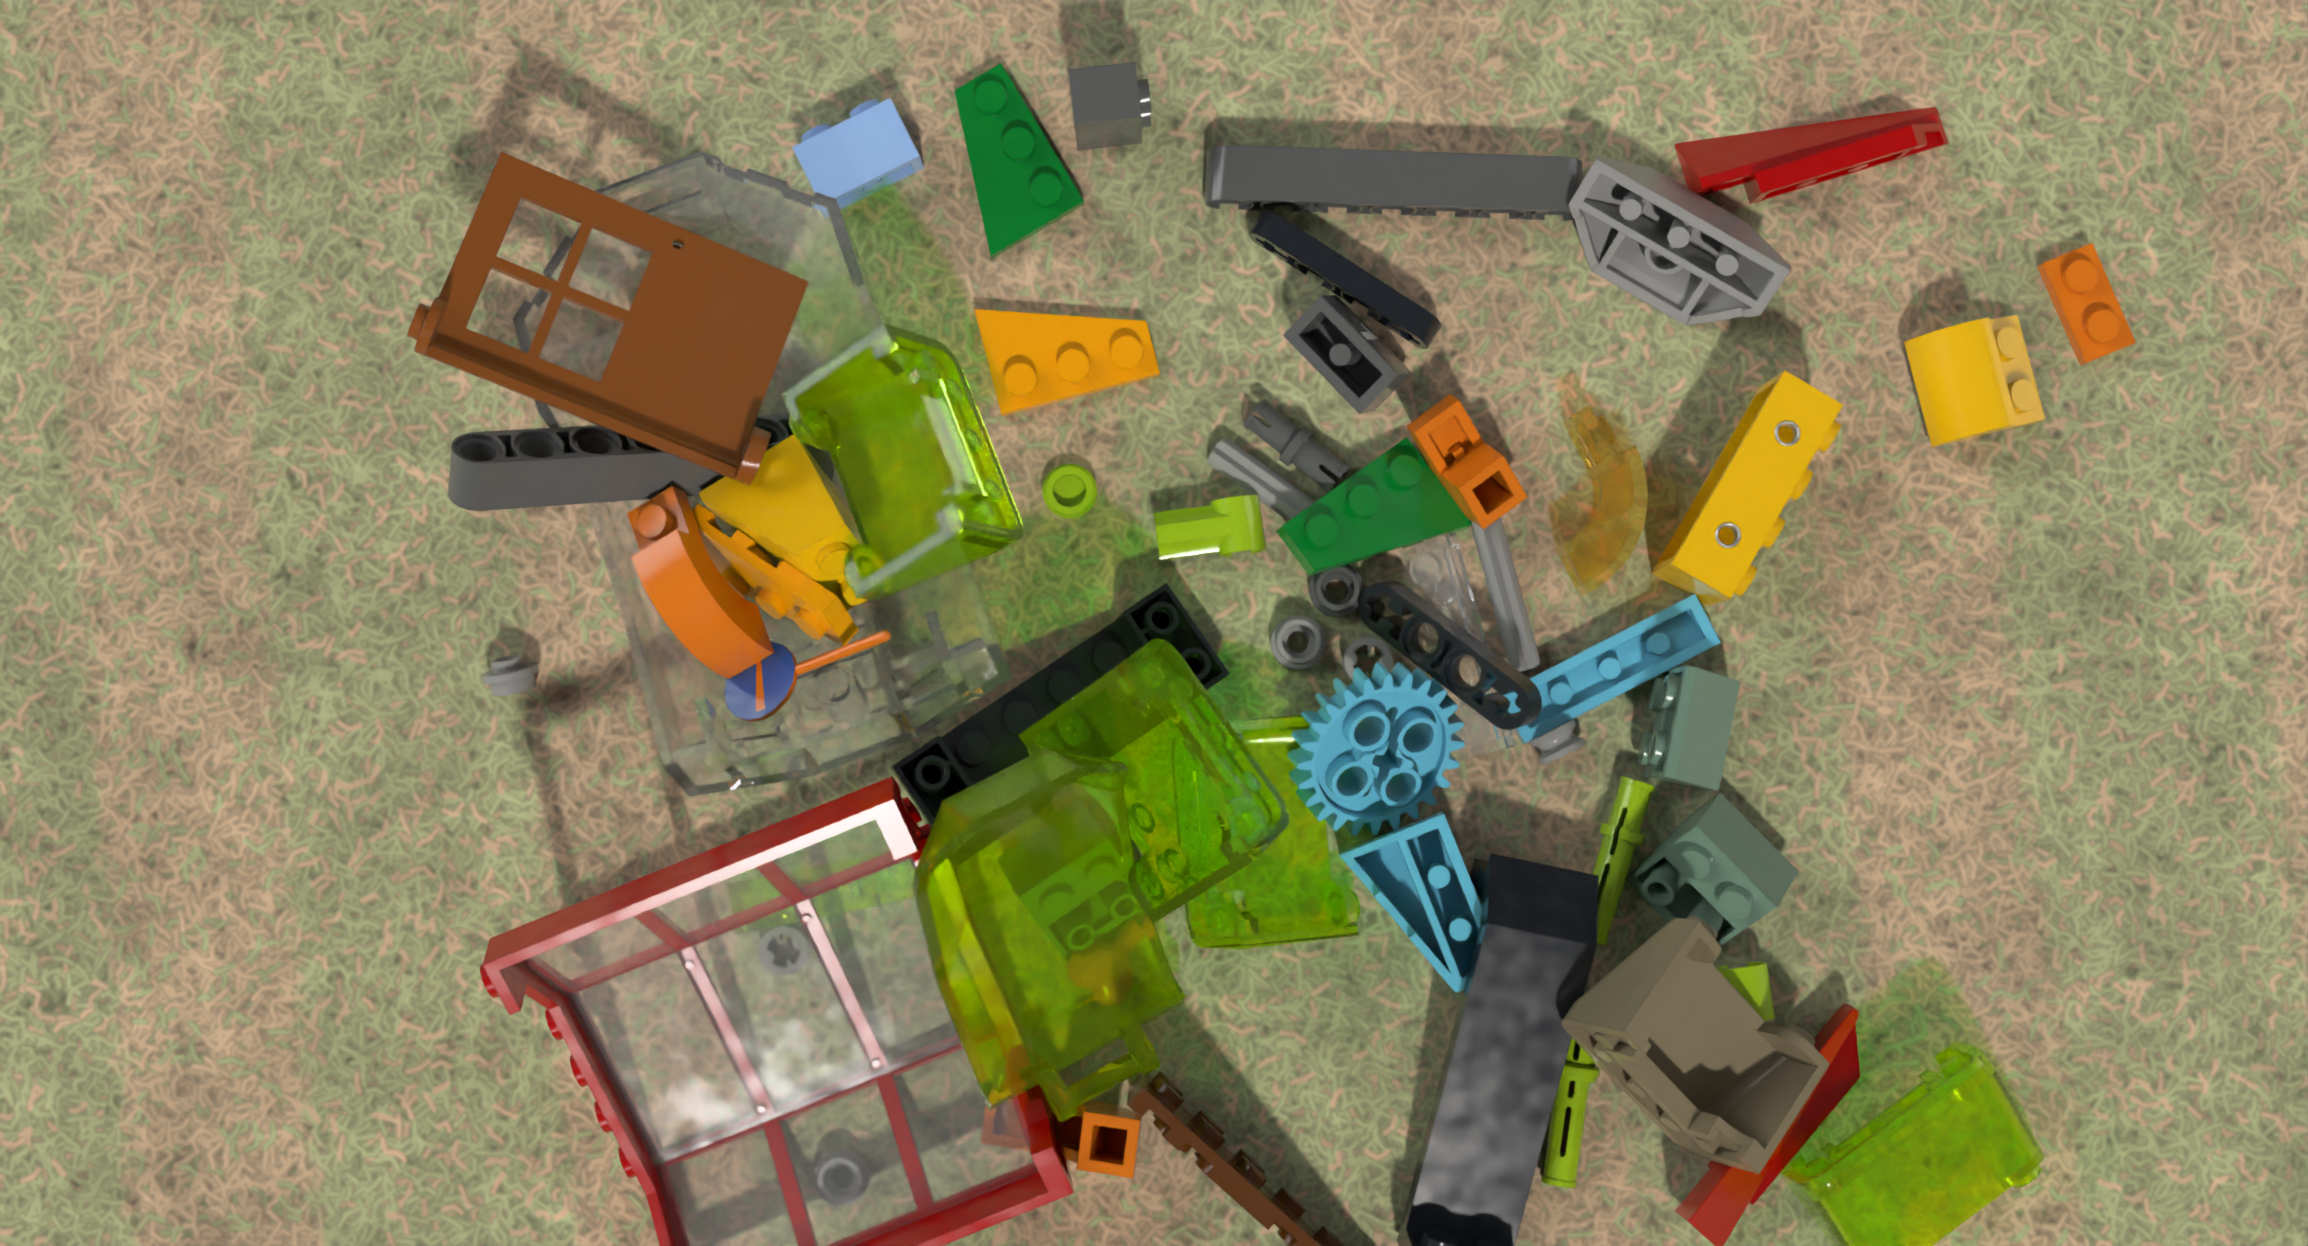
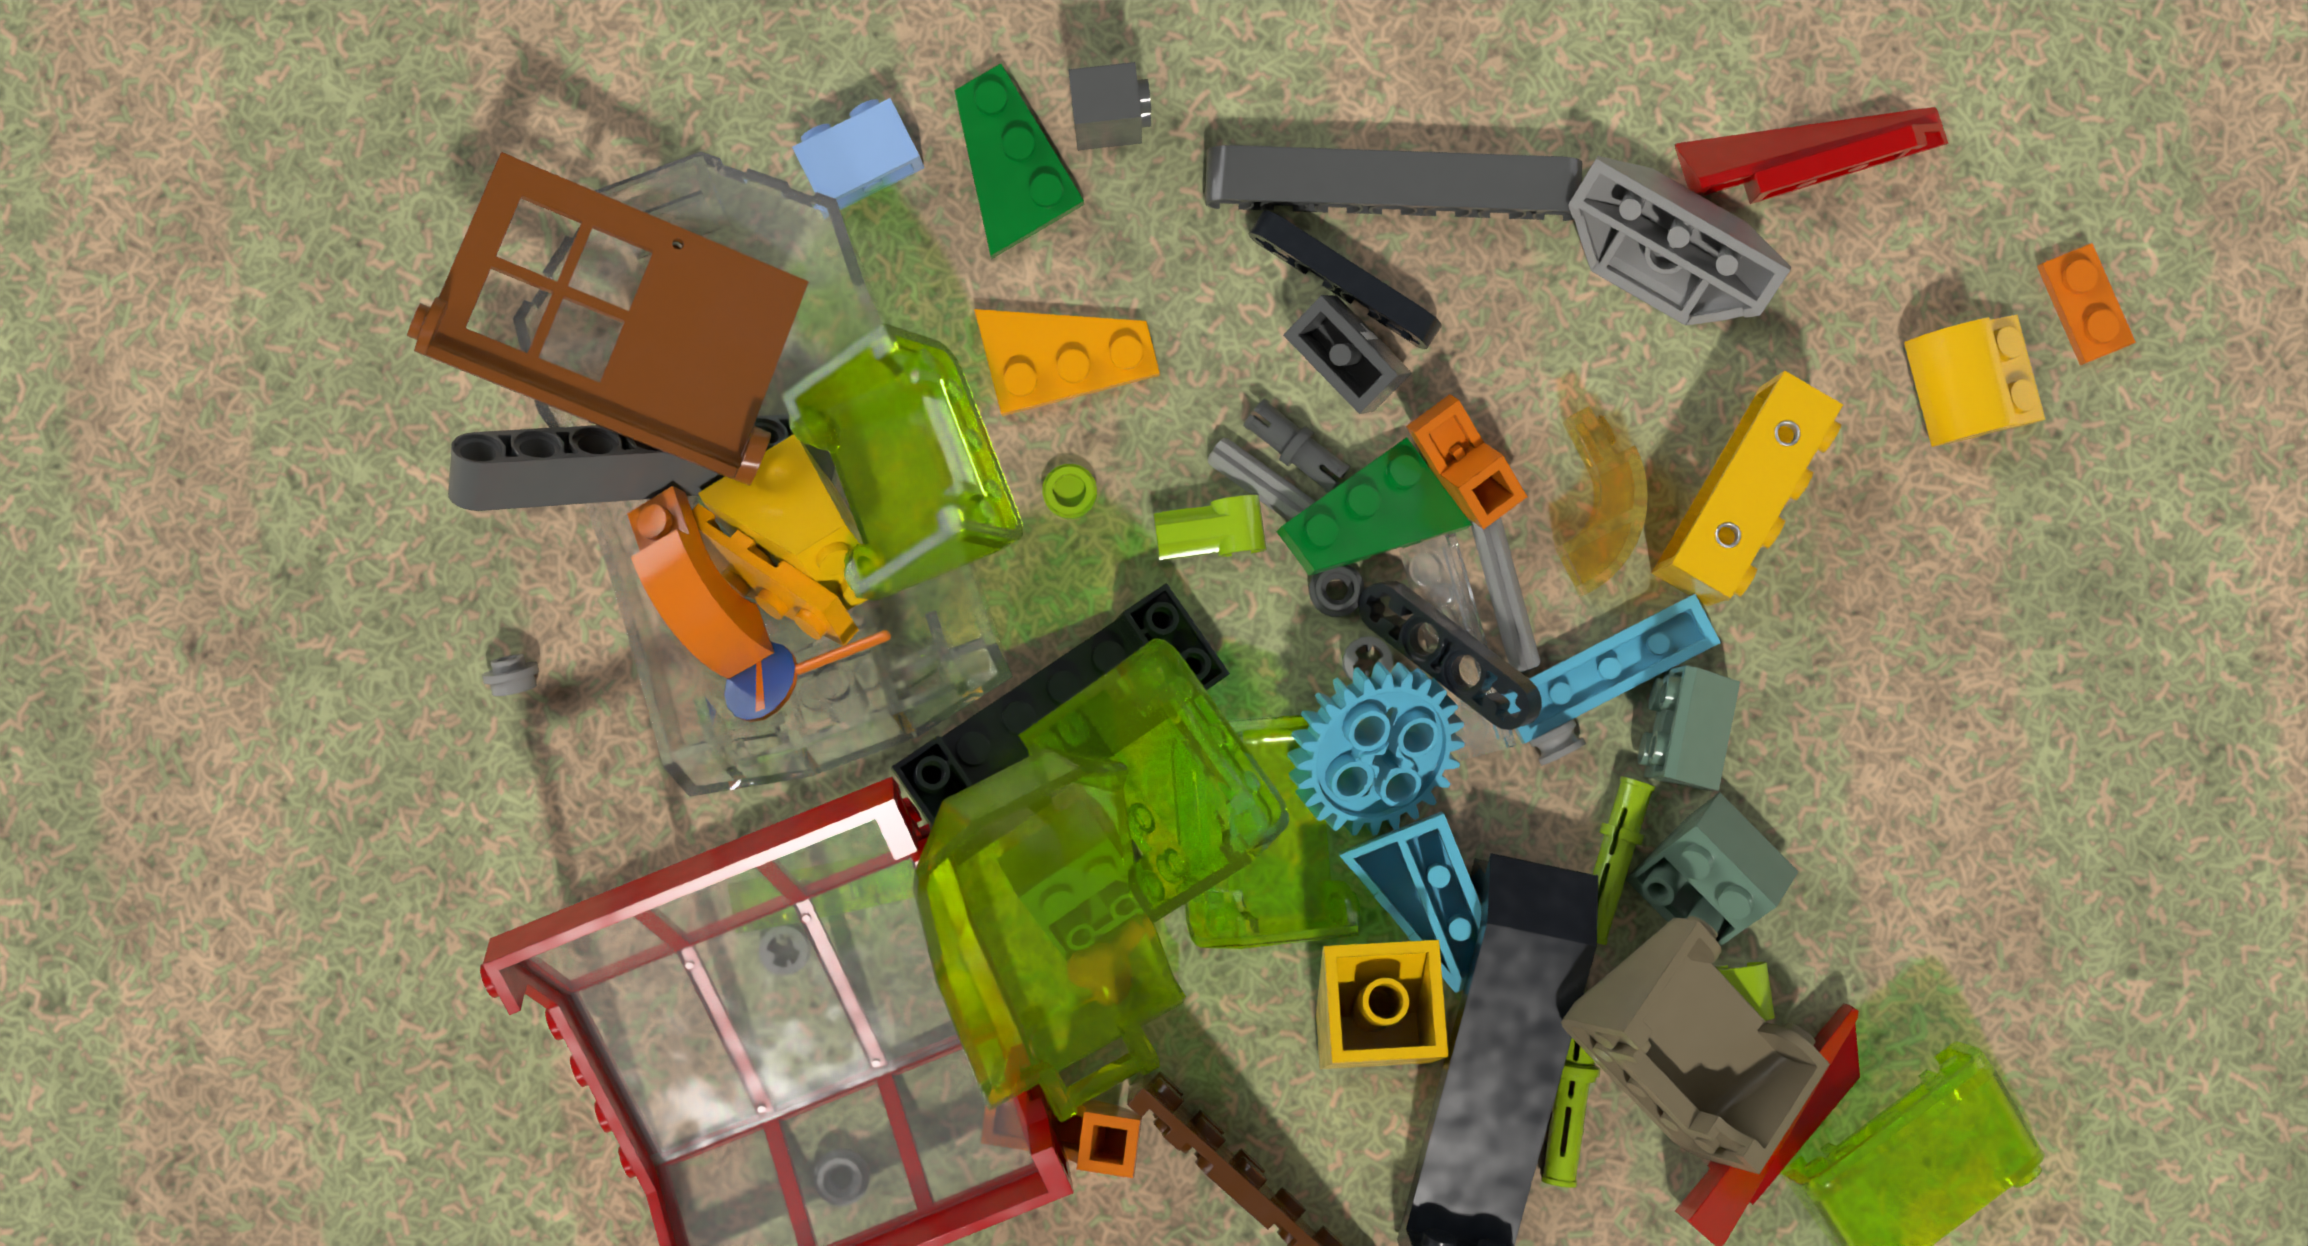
light grey plate [1270,615,1326,670] -> none
none -> yellow slope [1316,940,1448,1069]

